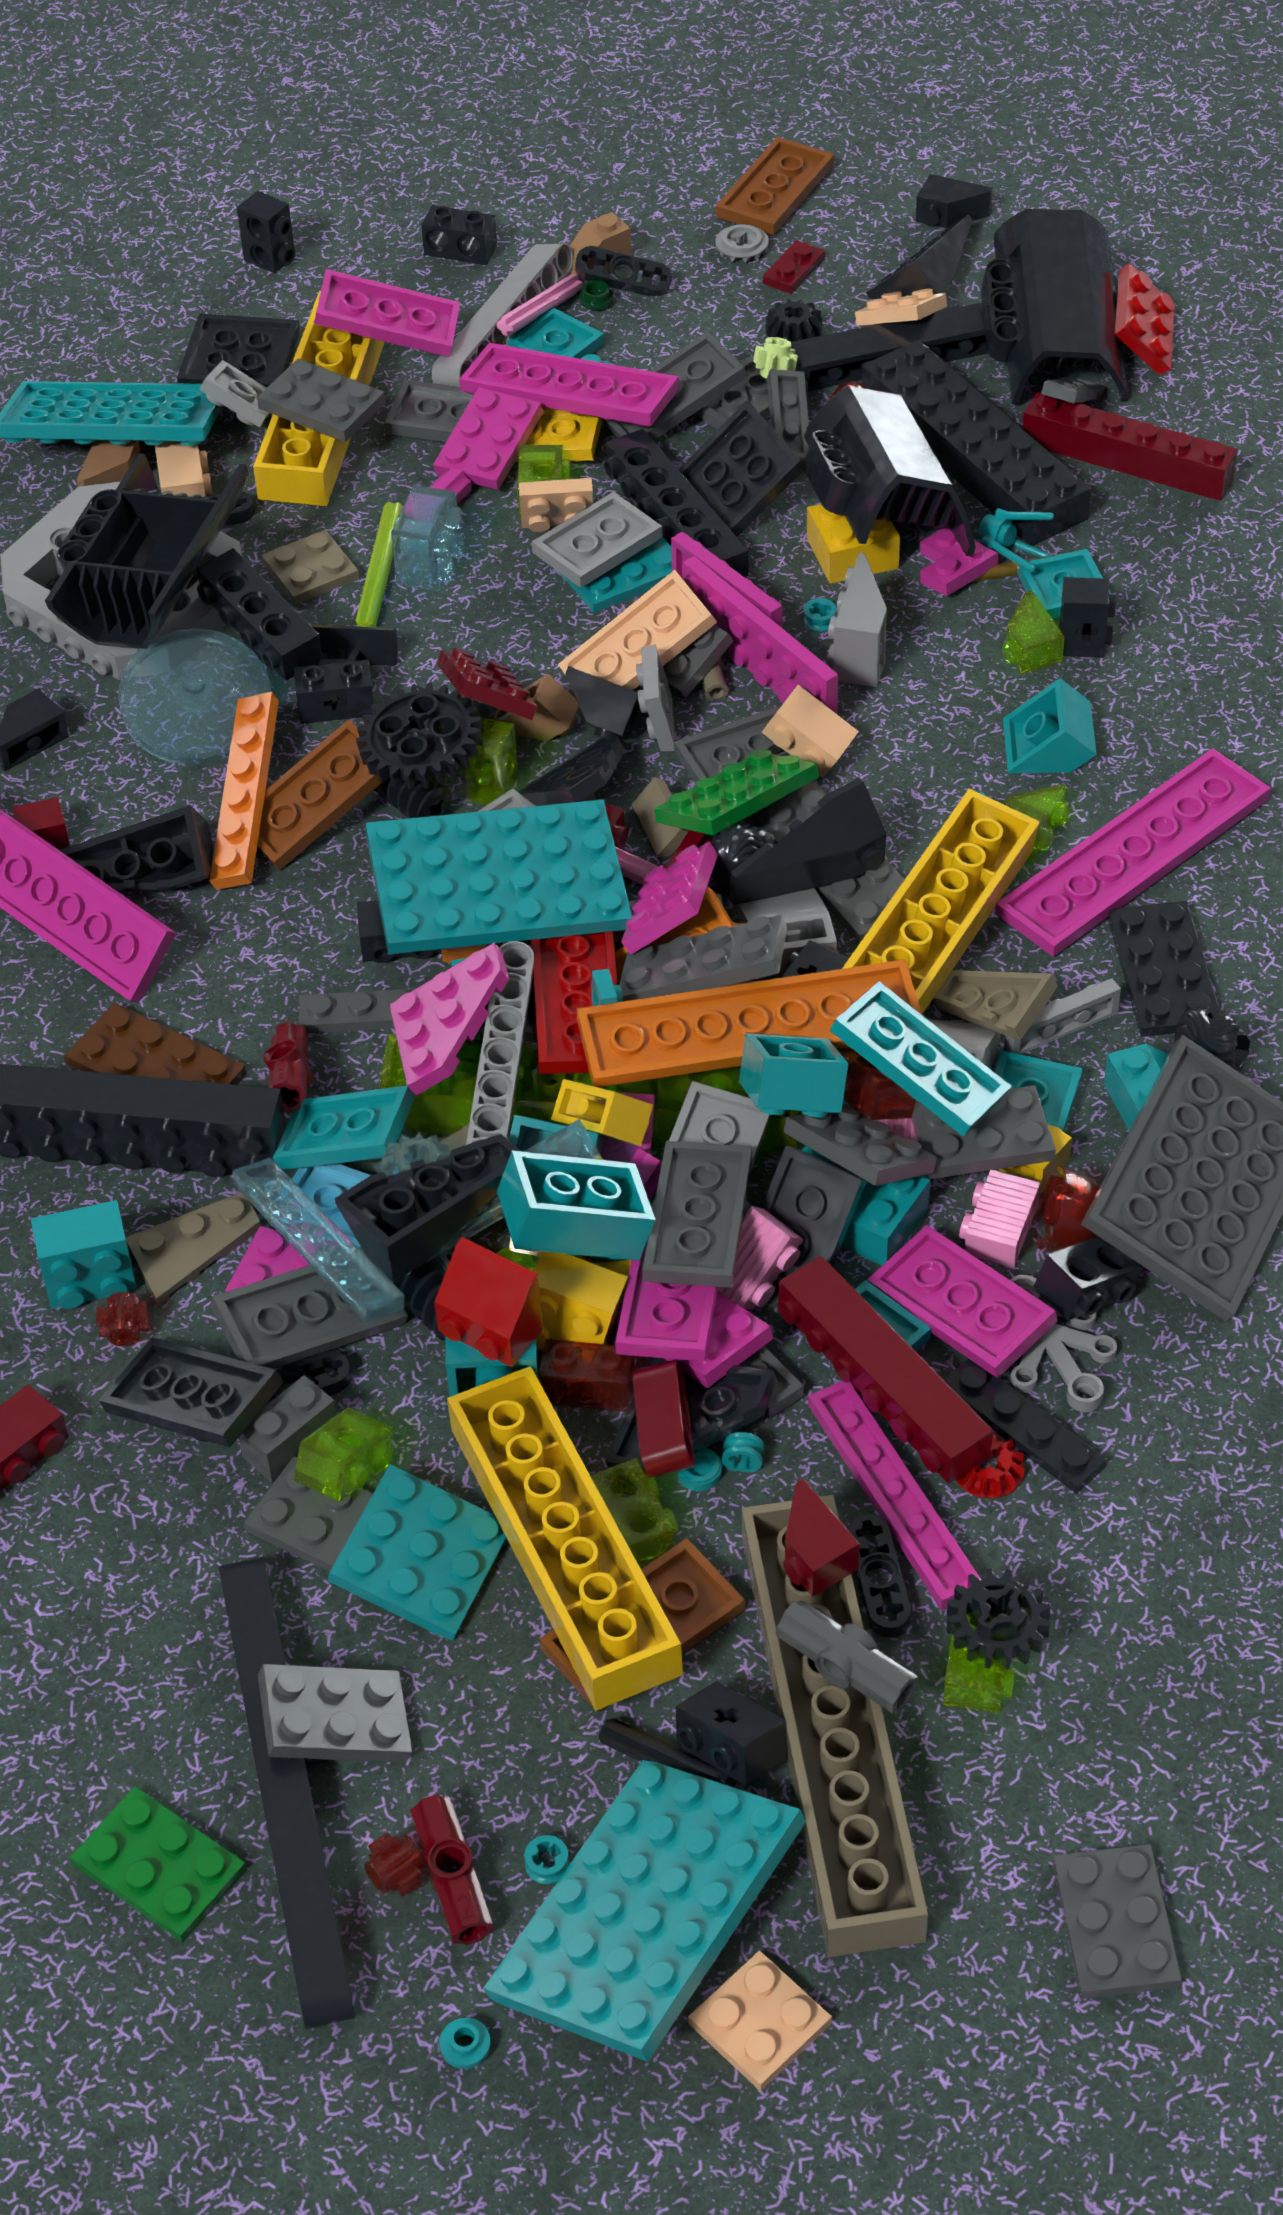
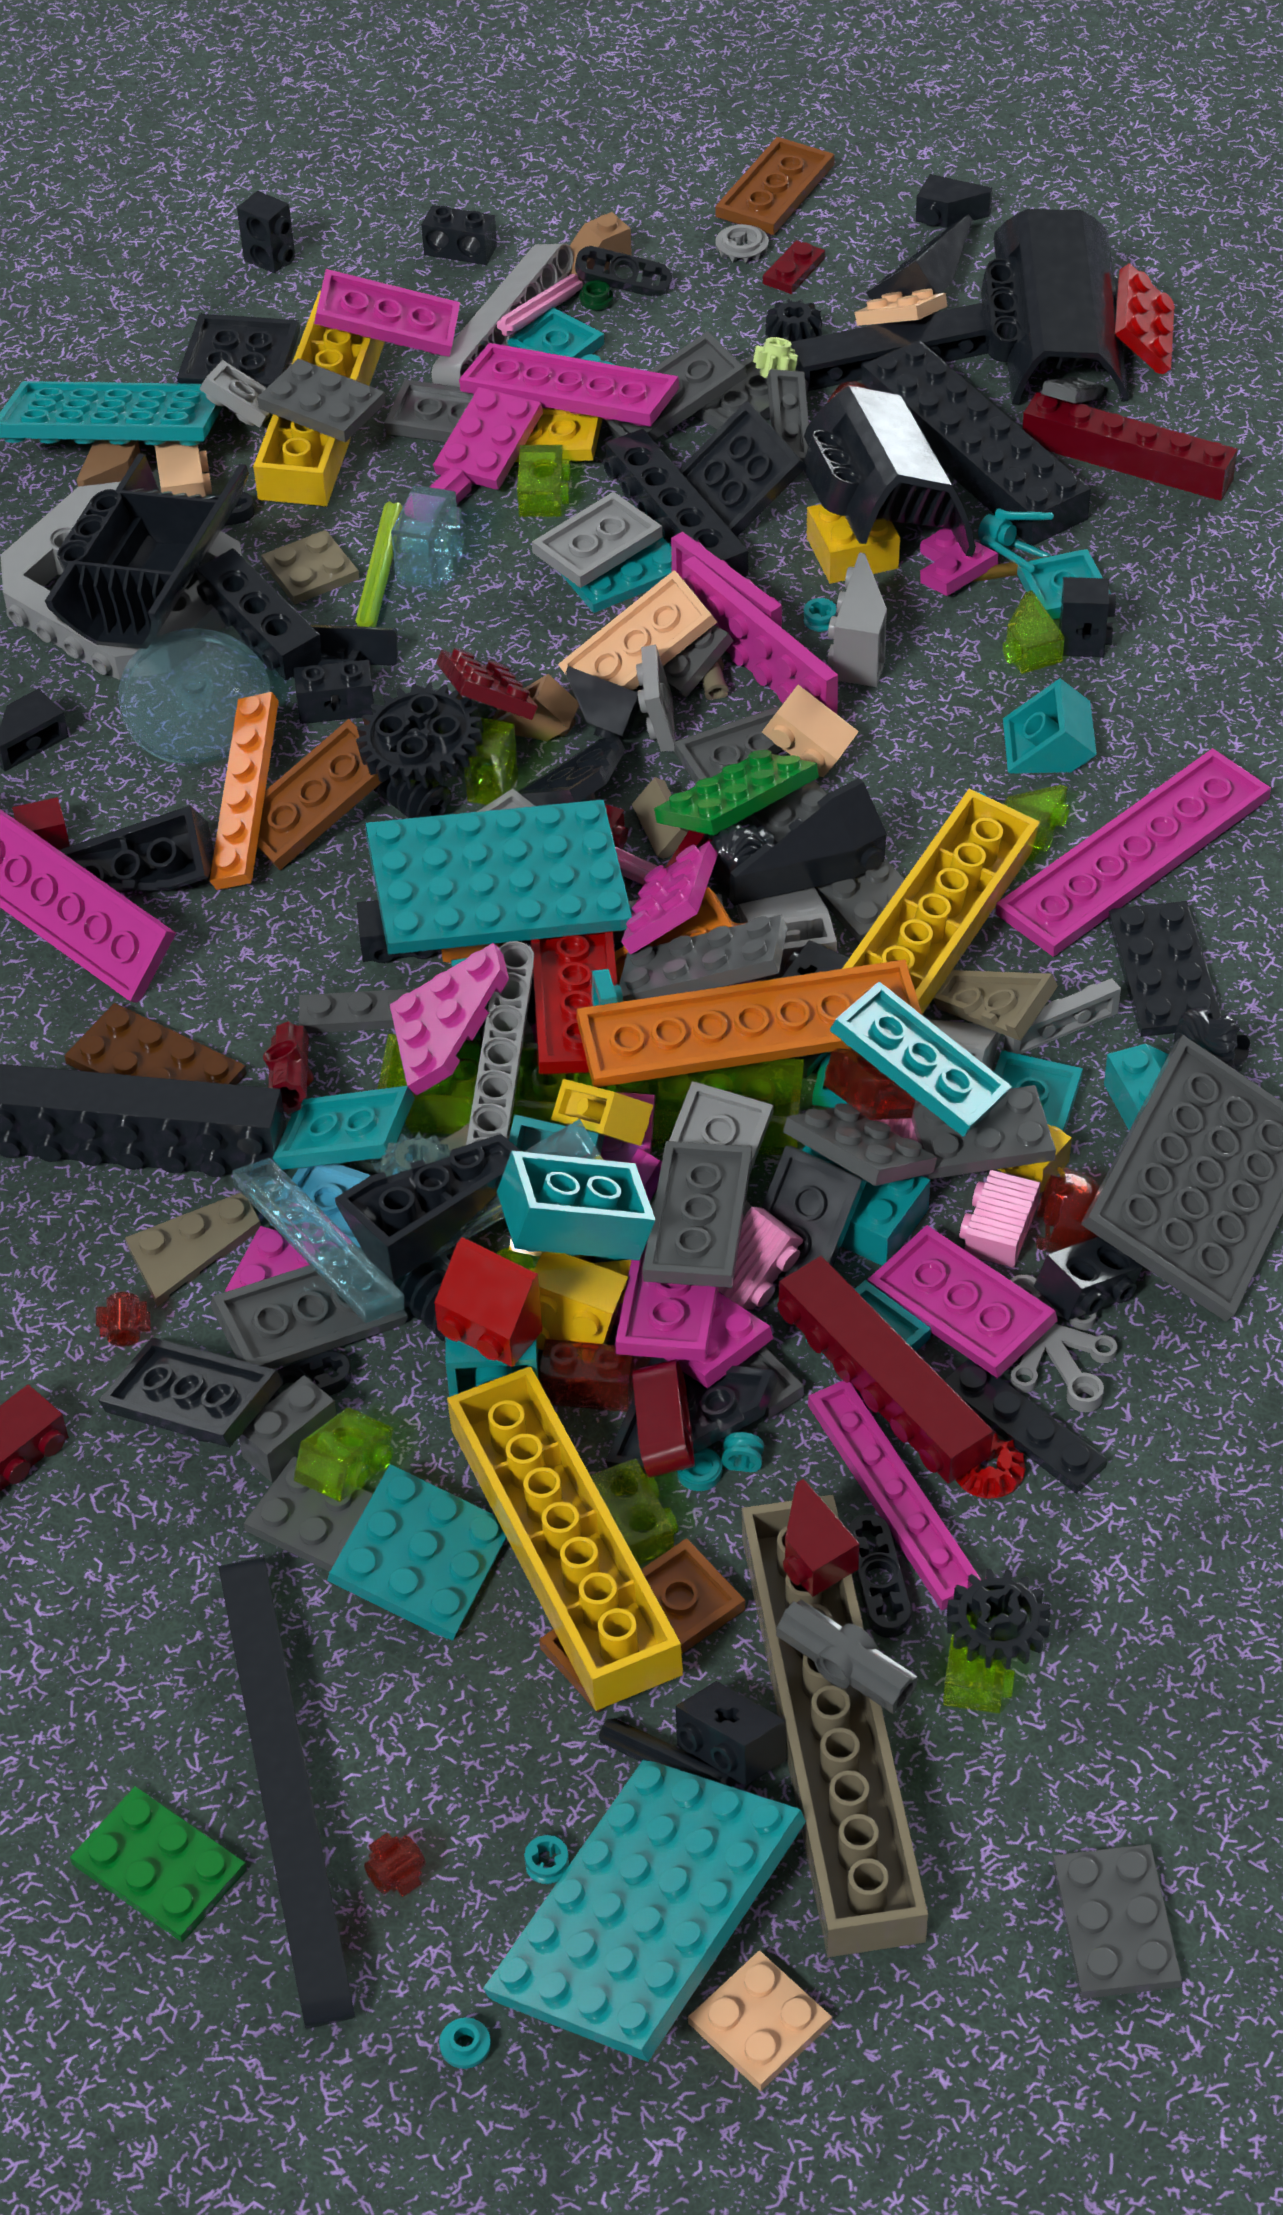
teal brick [31,1200,137,1309] -> none
plate [258,1664,412,1762] -> none
dark red piece [410,1794,494,1945] -> none
light nougat plate [519,478,593,532] -> none
teal brick [739,1033,848,1118] -> none

